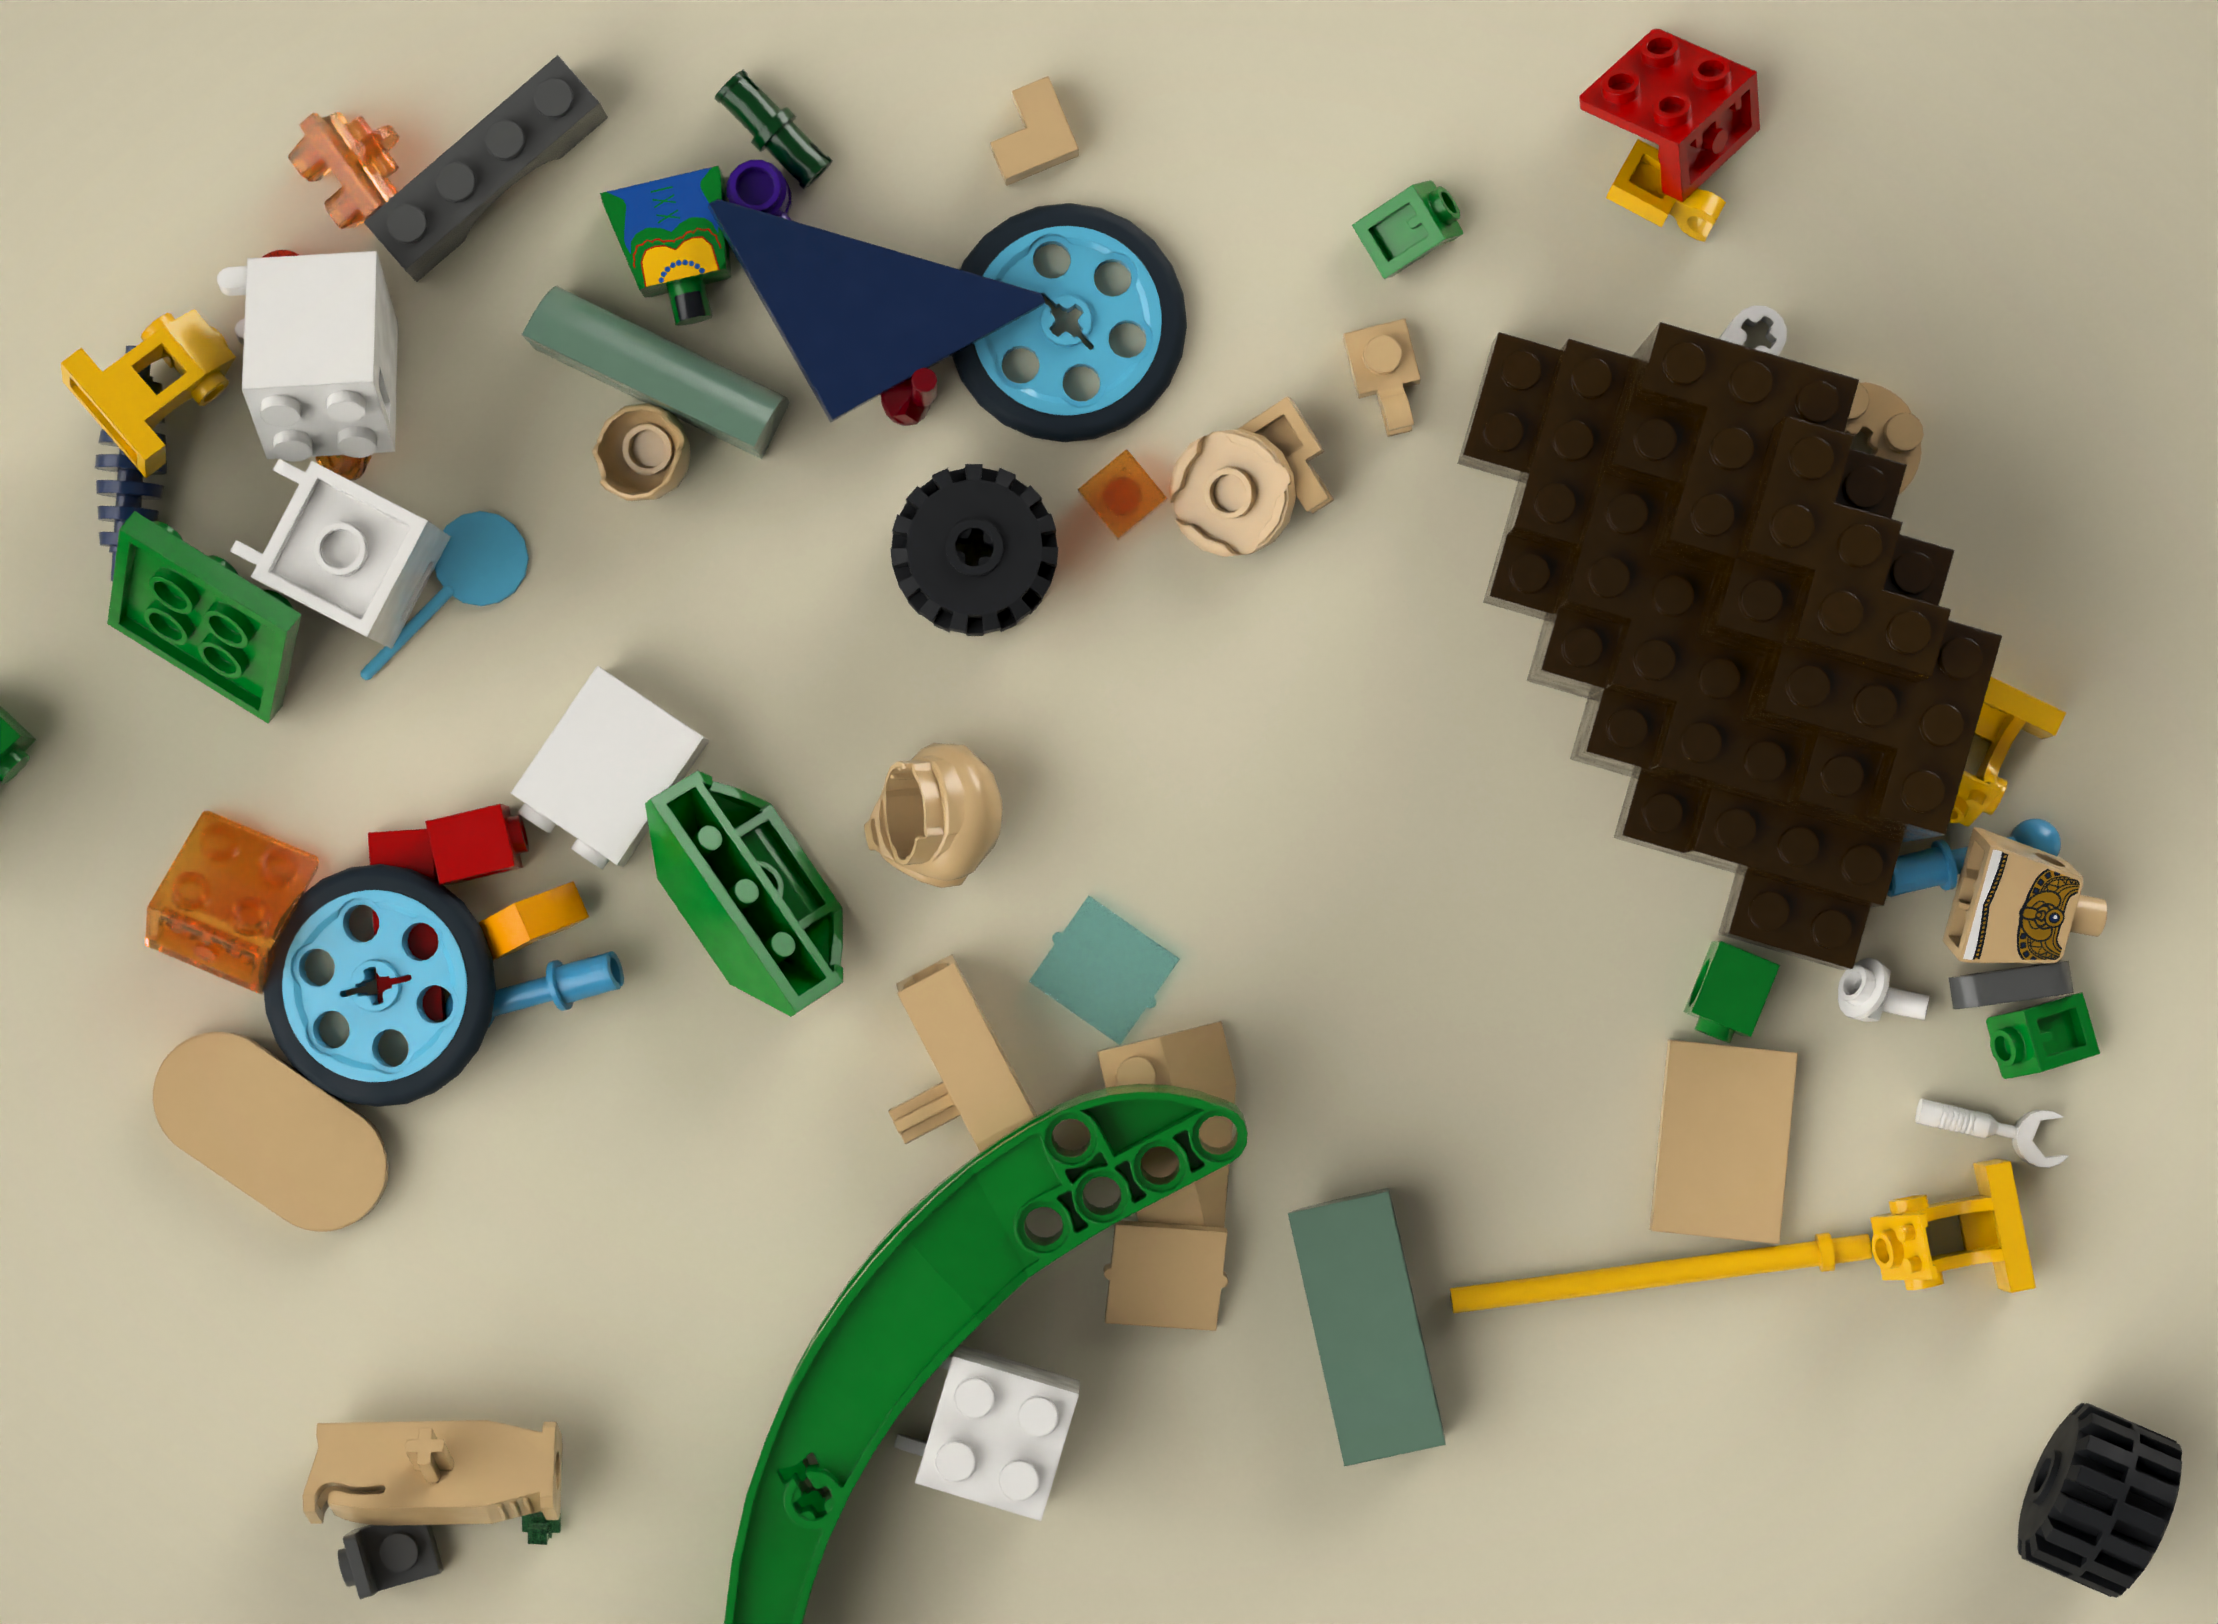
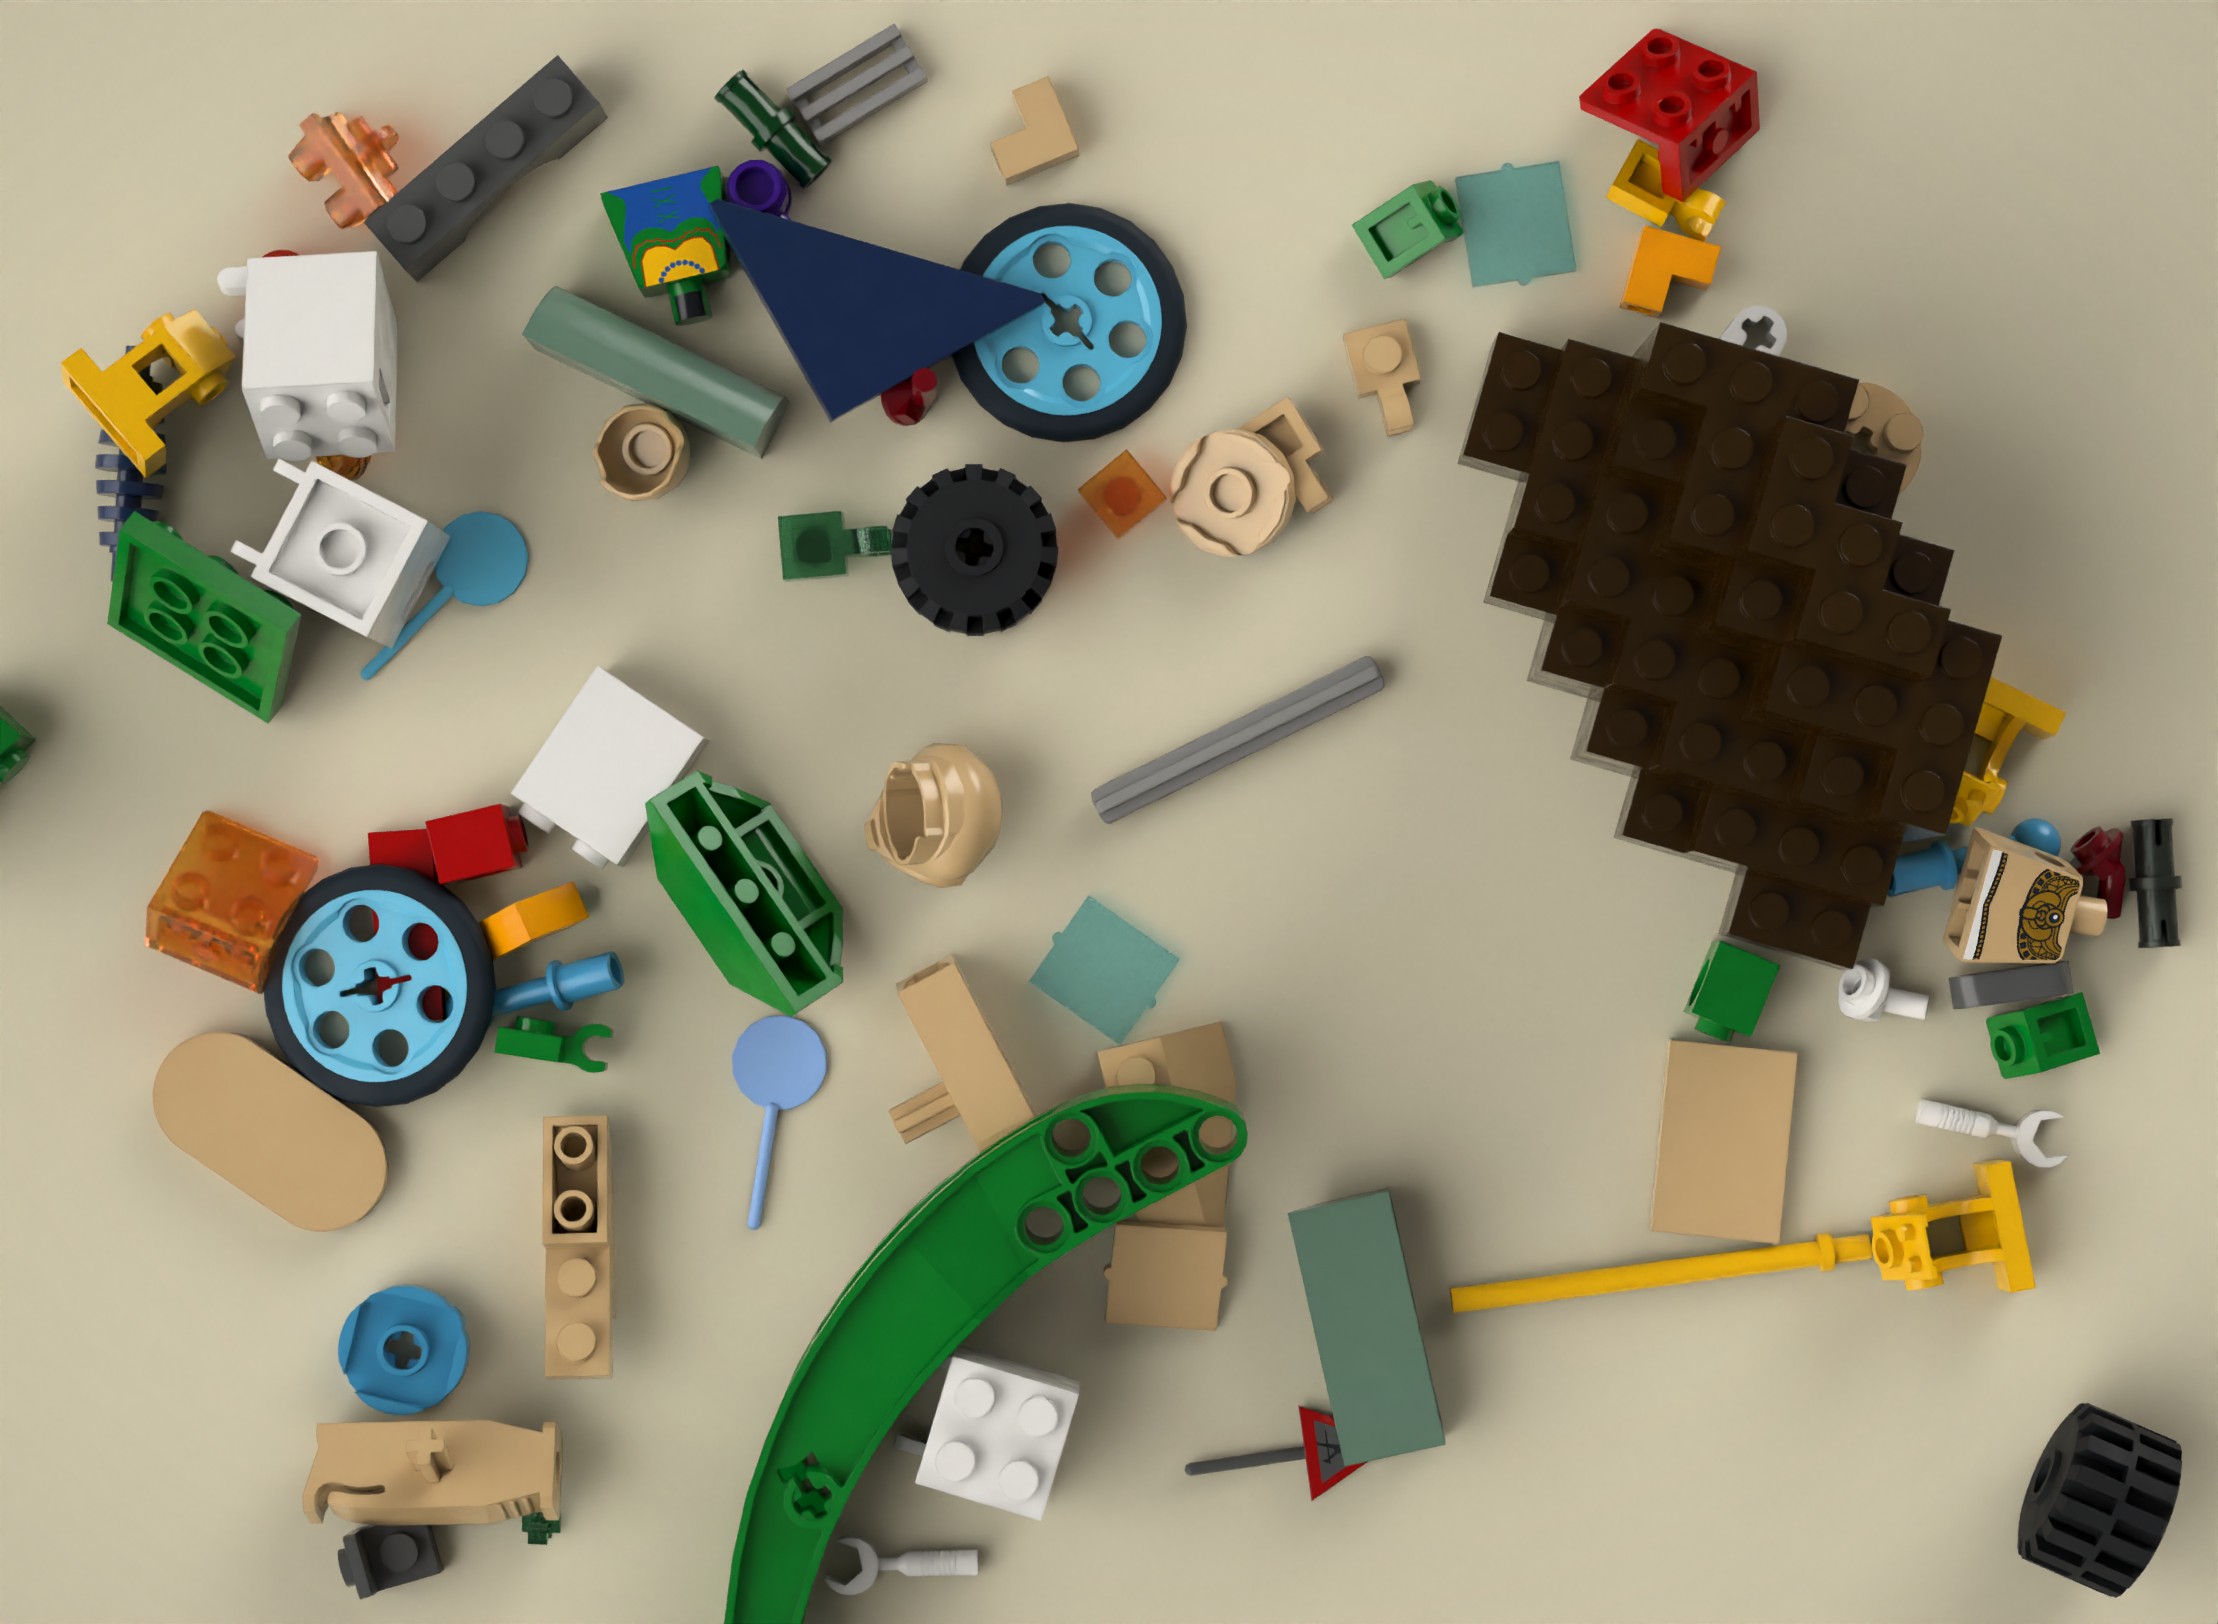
none -> dark azure plate [338,1284,470,1415]
none -> green plate [494,1016,614,1073]
none -> tan slope [542,1115,616,1380]
none -> light blue piece [732,1016,827,1230]
none -> clear green plate [778,511,892,582]
none -> light grey tile [786,23,928,147]
none -> white piece [824,1535,979,1596]
none -> light grey axle [1091,656,1385,824]
none -> piece [1185,1405,1367,1501]
none -> clear light blue piece [1455,161,1577,288]
none -> light orange piece [1619,225,1721,318]
none -> dark red plate [2070,827,2126,919]
none -> pearl dark grey pin [2129,818,2182,948]

